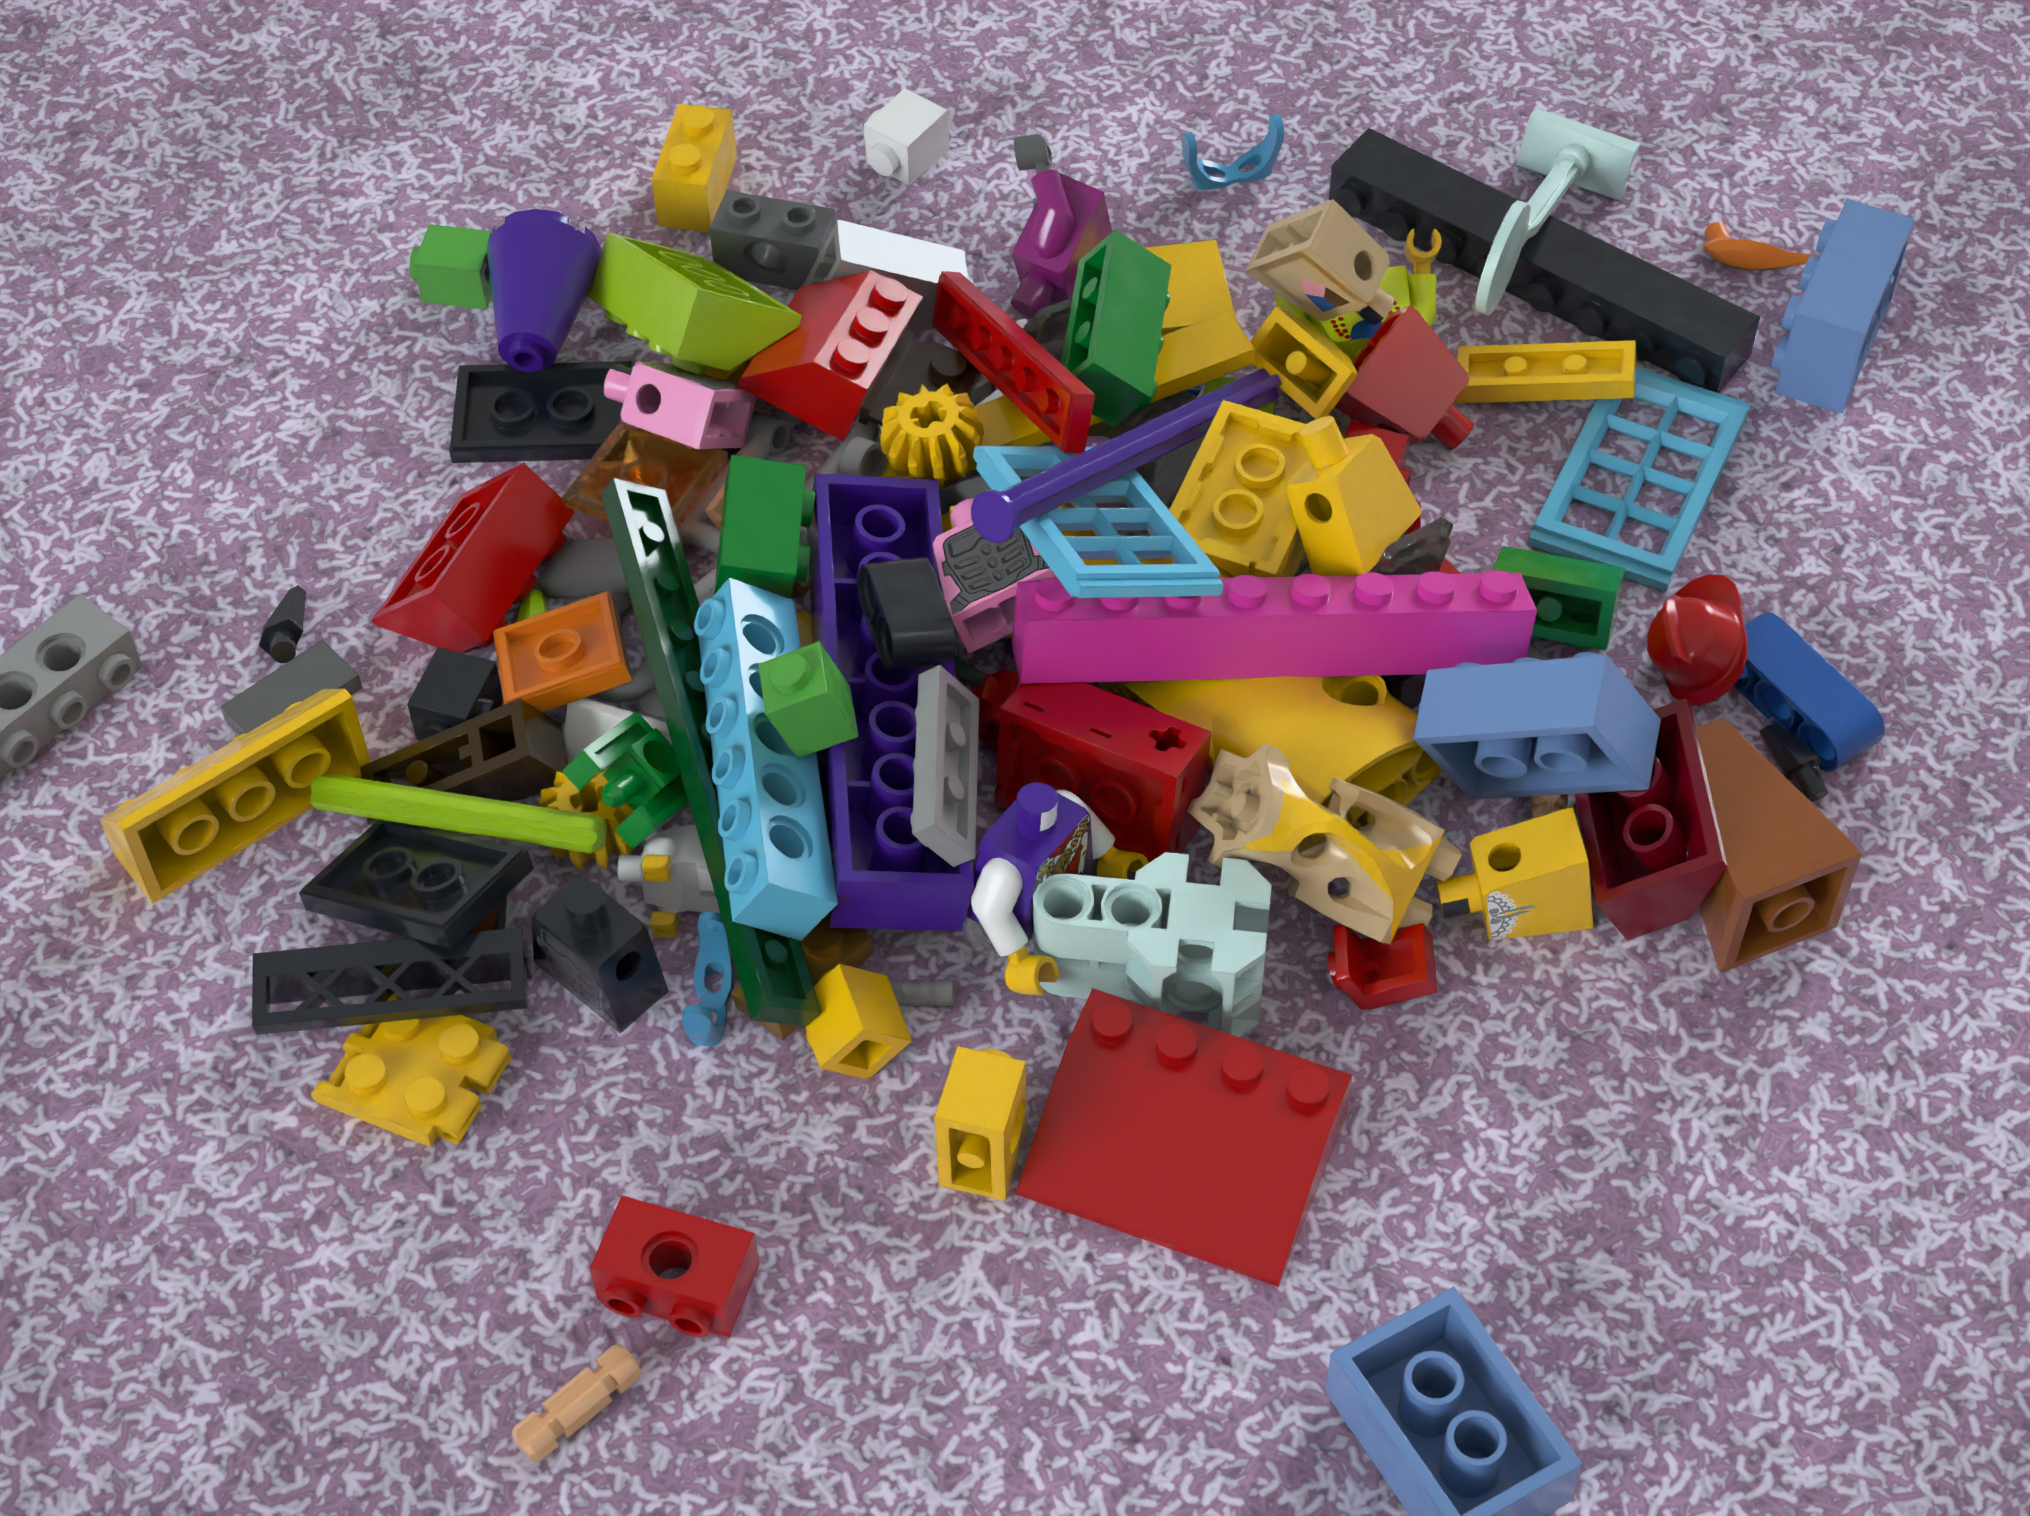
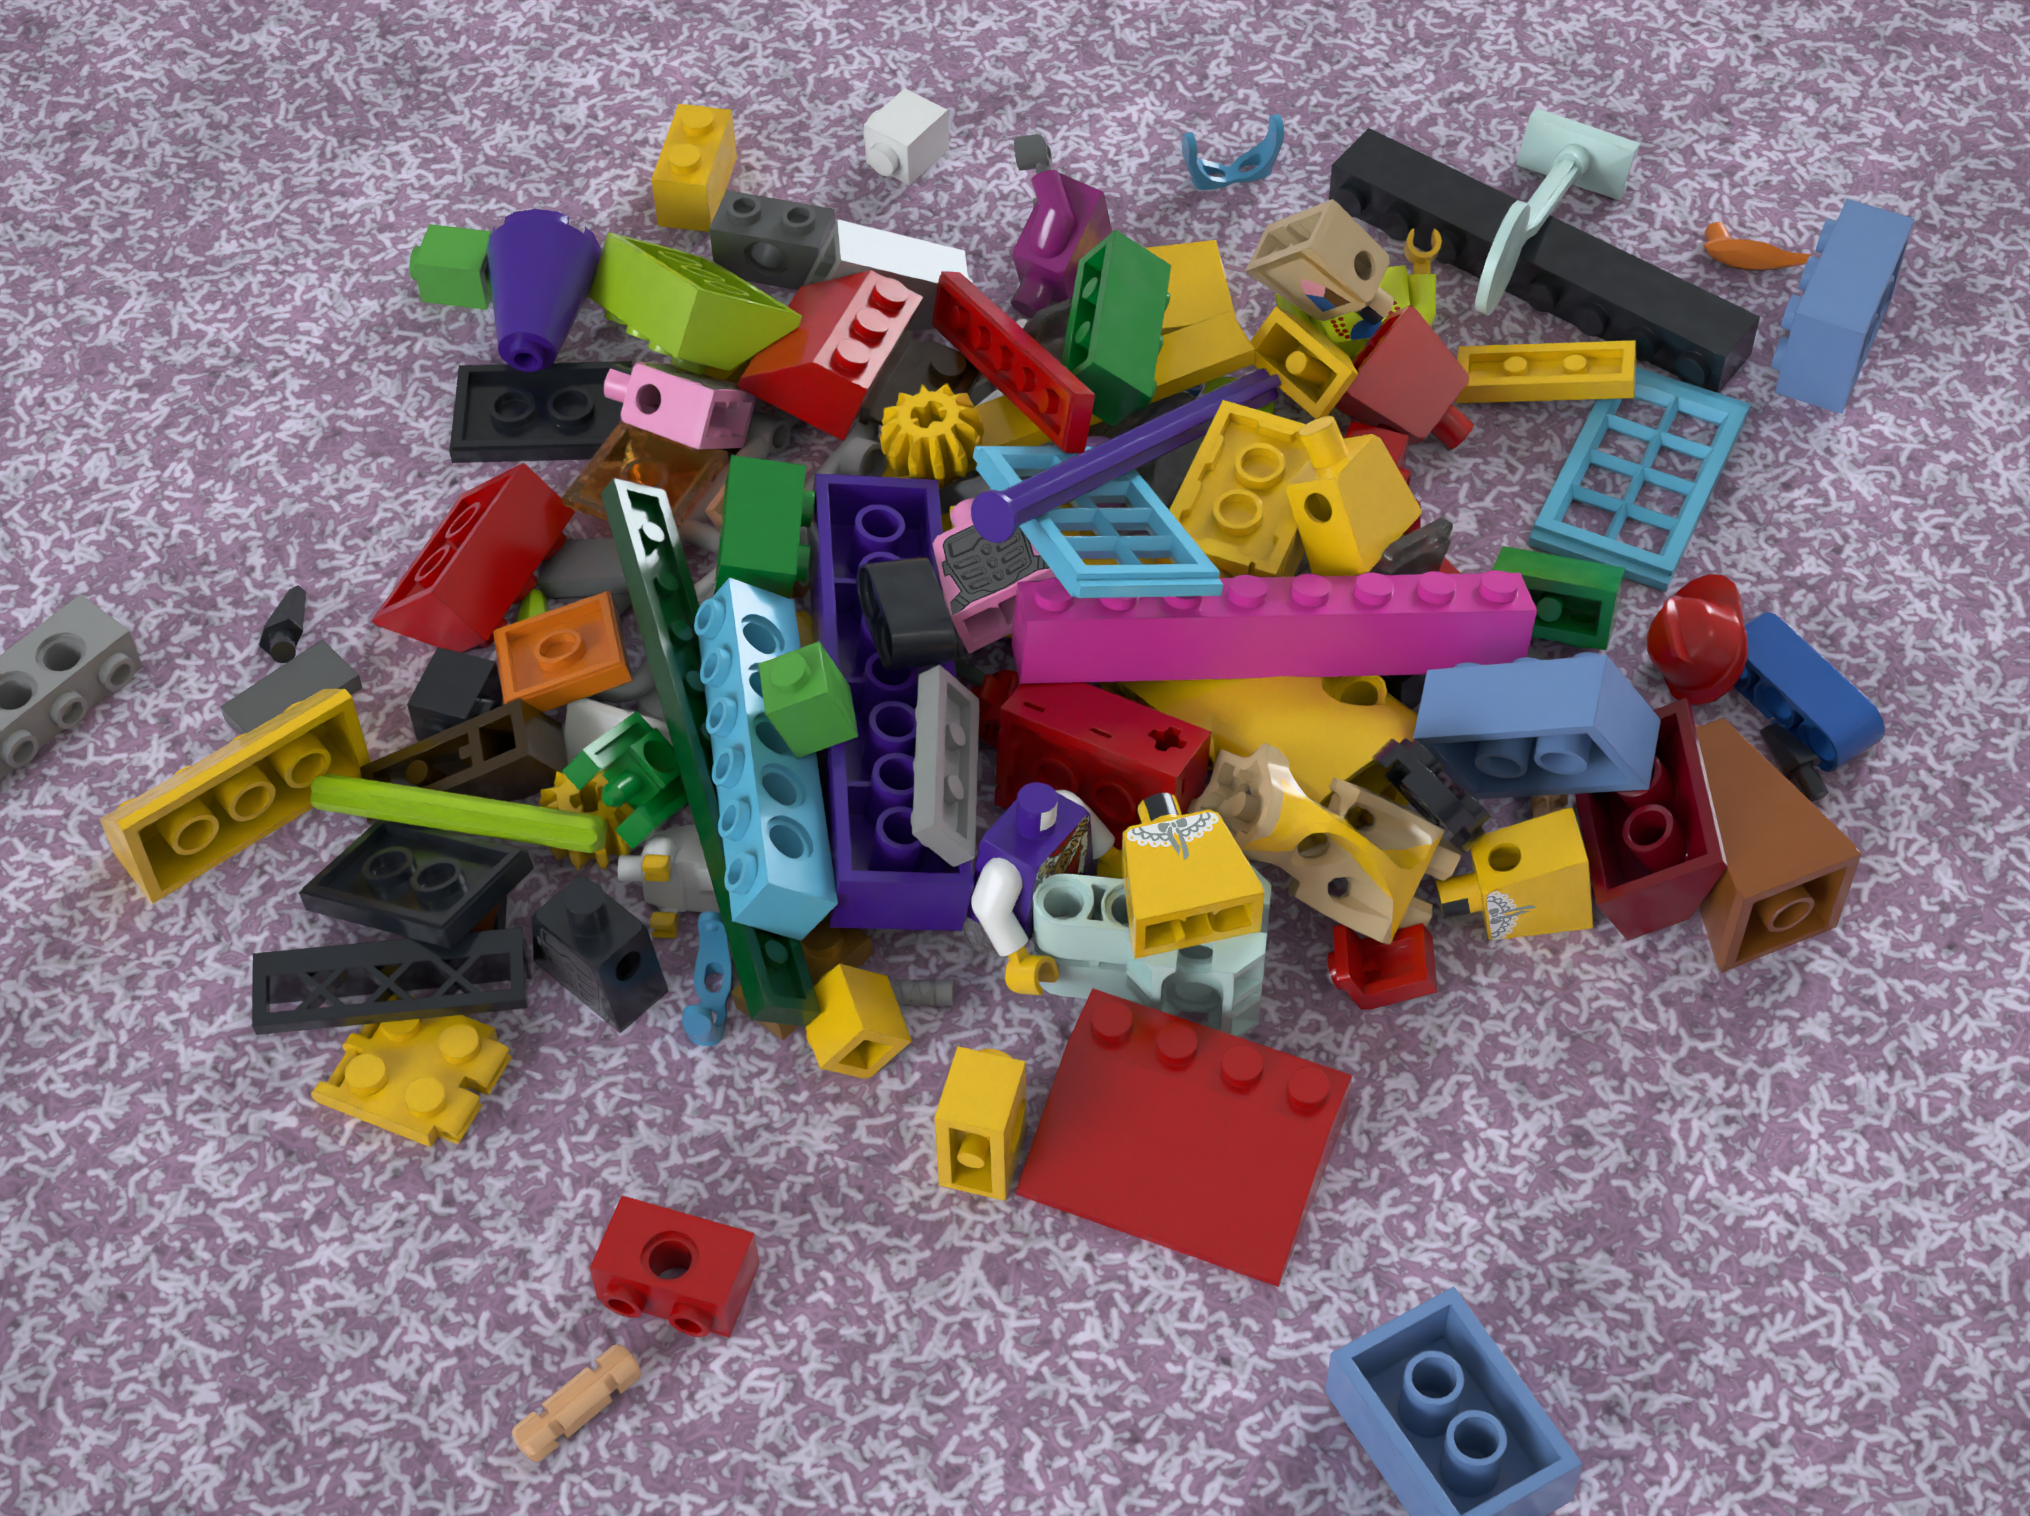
none -> yellow torso [1122,793,1264,959]
none -> black plate [1371,738,1491,853]

